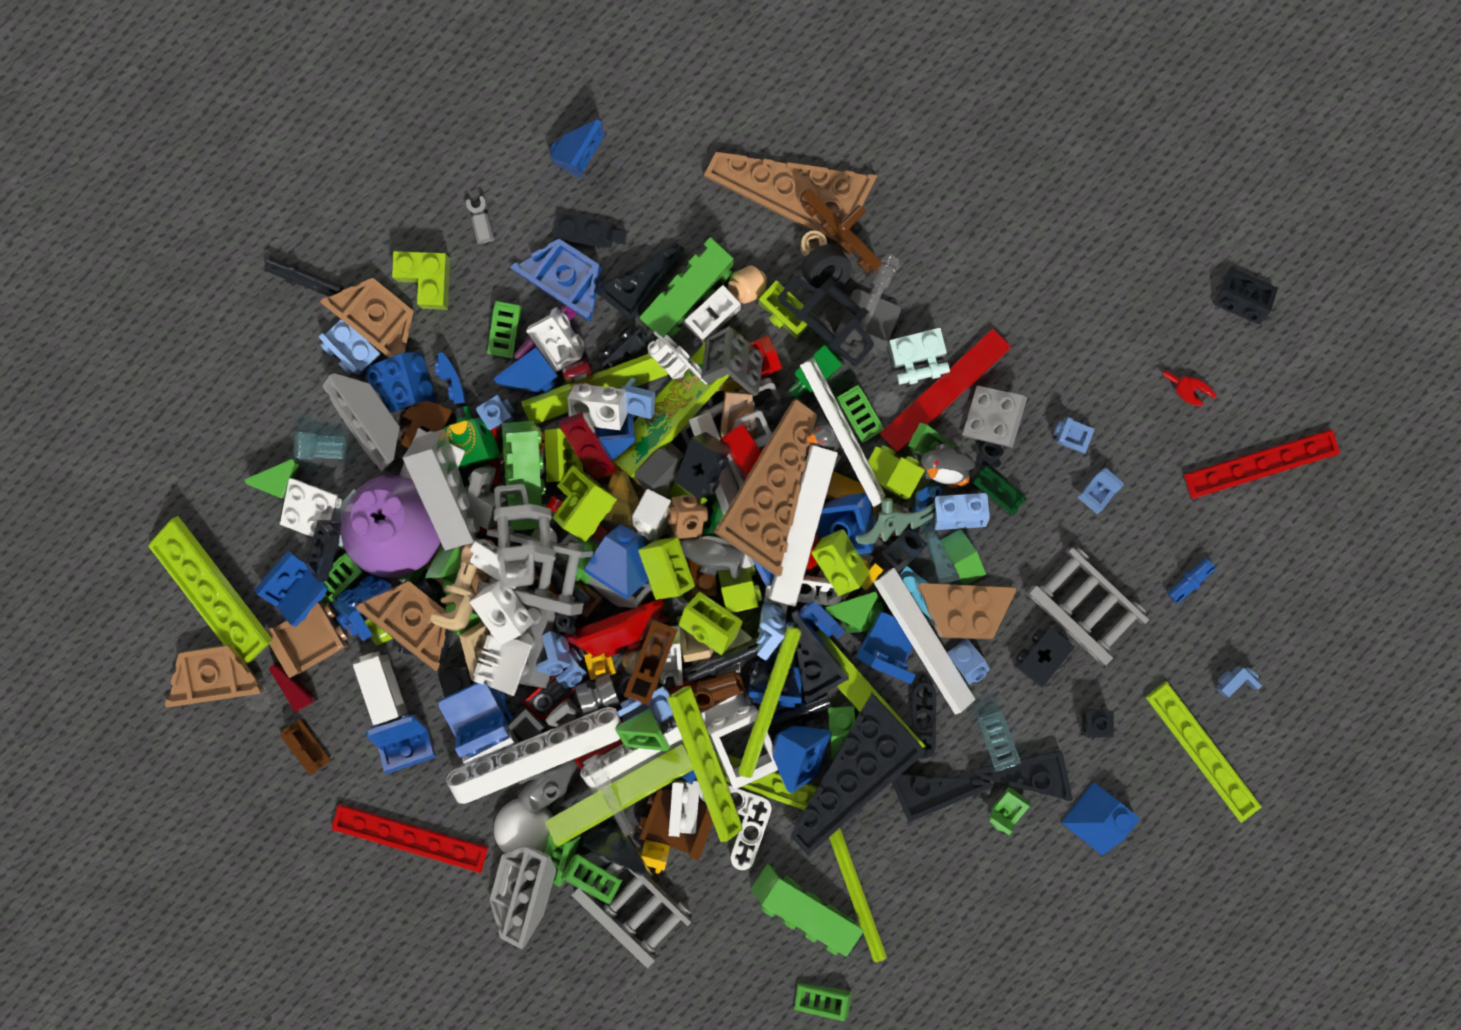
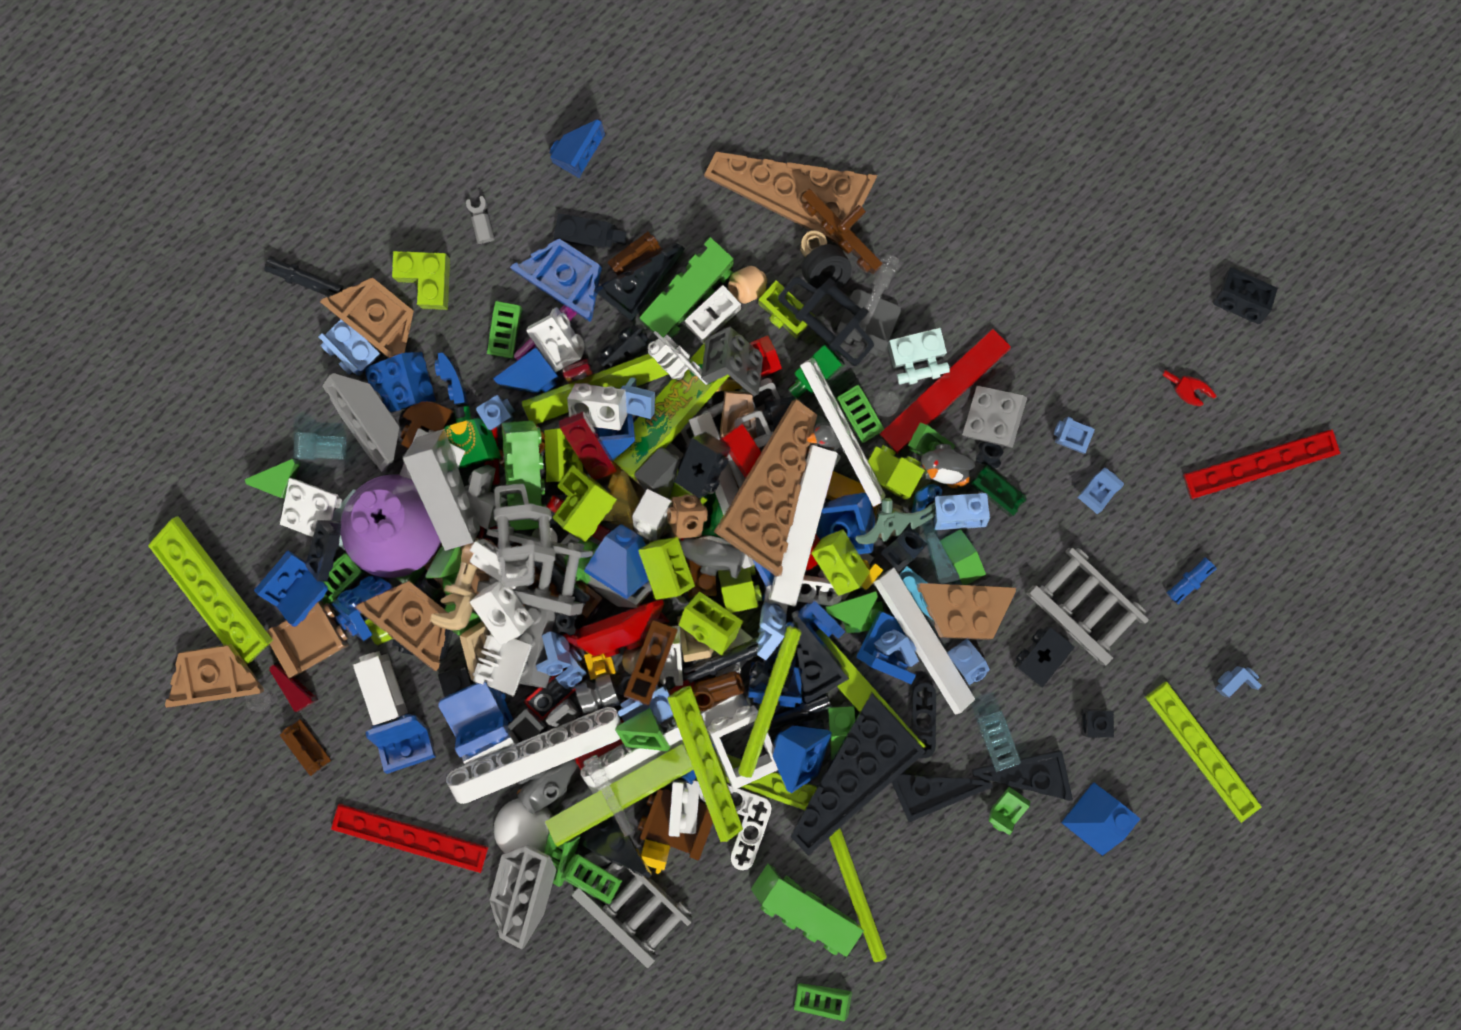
none -> reddish brown hinge [607,231,662,276]
none -> medium blue bracket [874,629,919,667]

